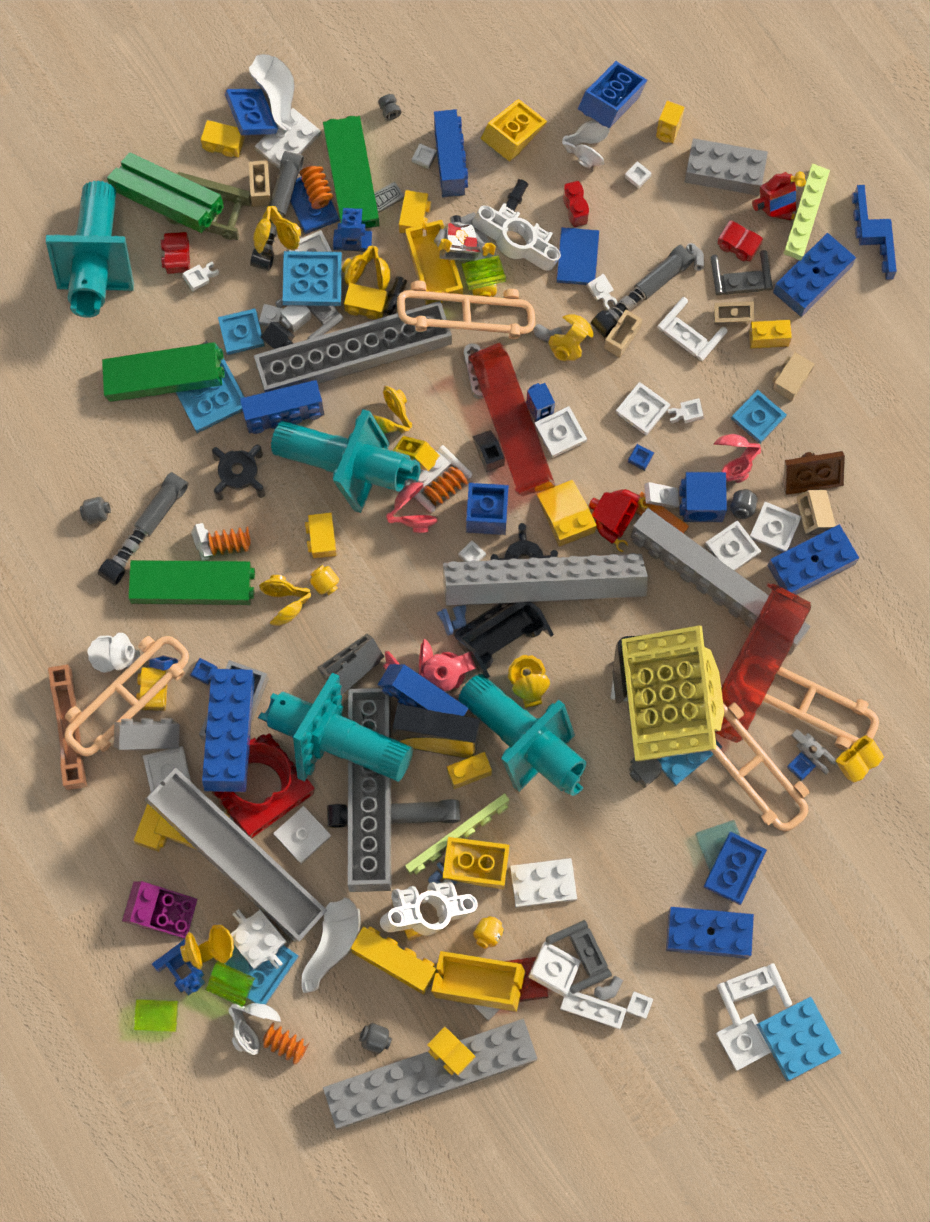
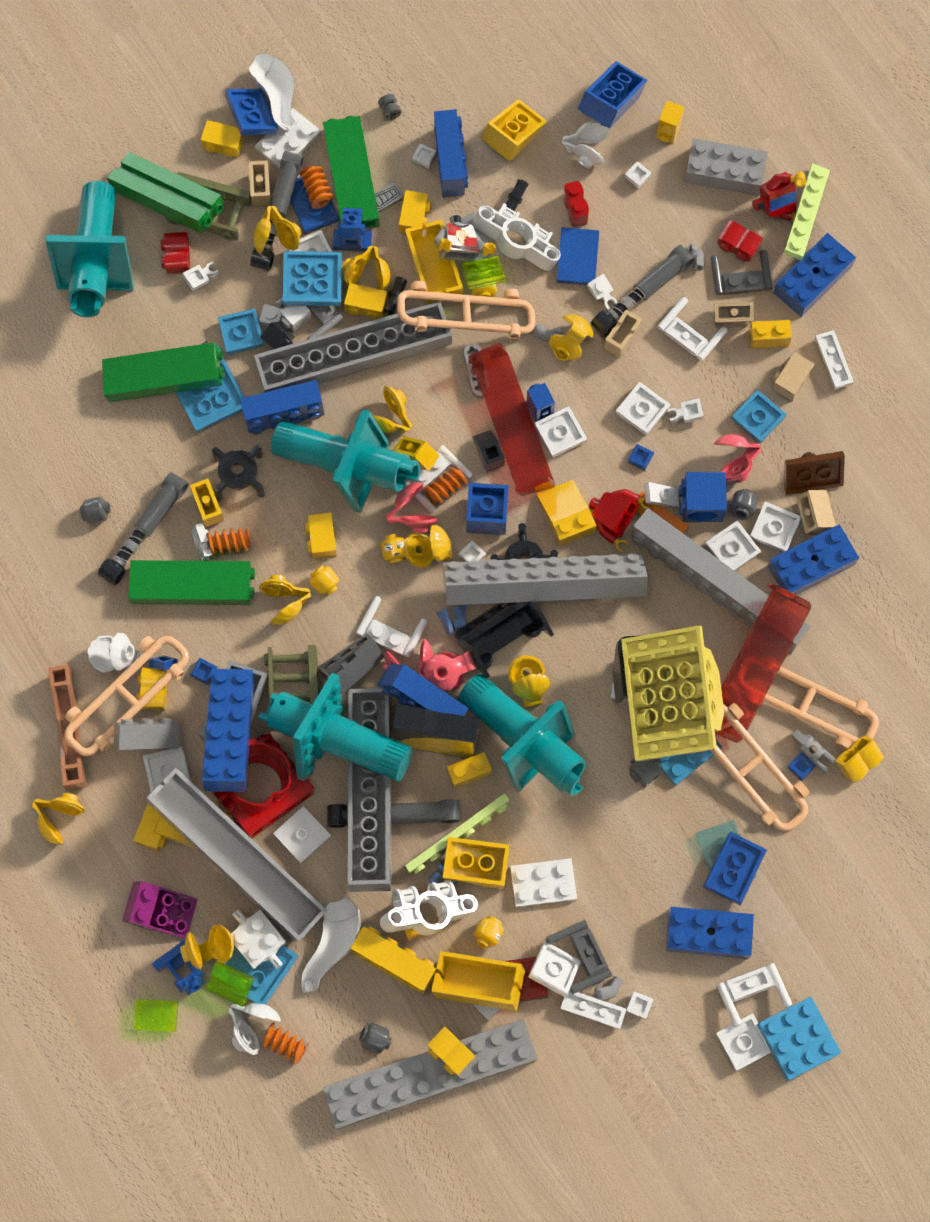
blue bracket [852,185,897,280] -> none
none -> yellow animal [32,793,85,845]
none -> yellow brick [190,479,224,527]
none -> olive fence [264,645,319,730]
none -> white plate [356,596,428,659]
none -> yellow head [380,534,405,564]
none -> yellow animal [403,525,453,568]
none -> white plate [815,330,854,390]

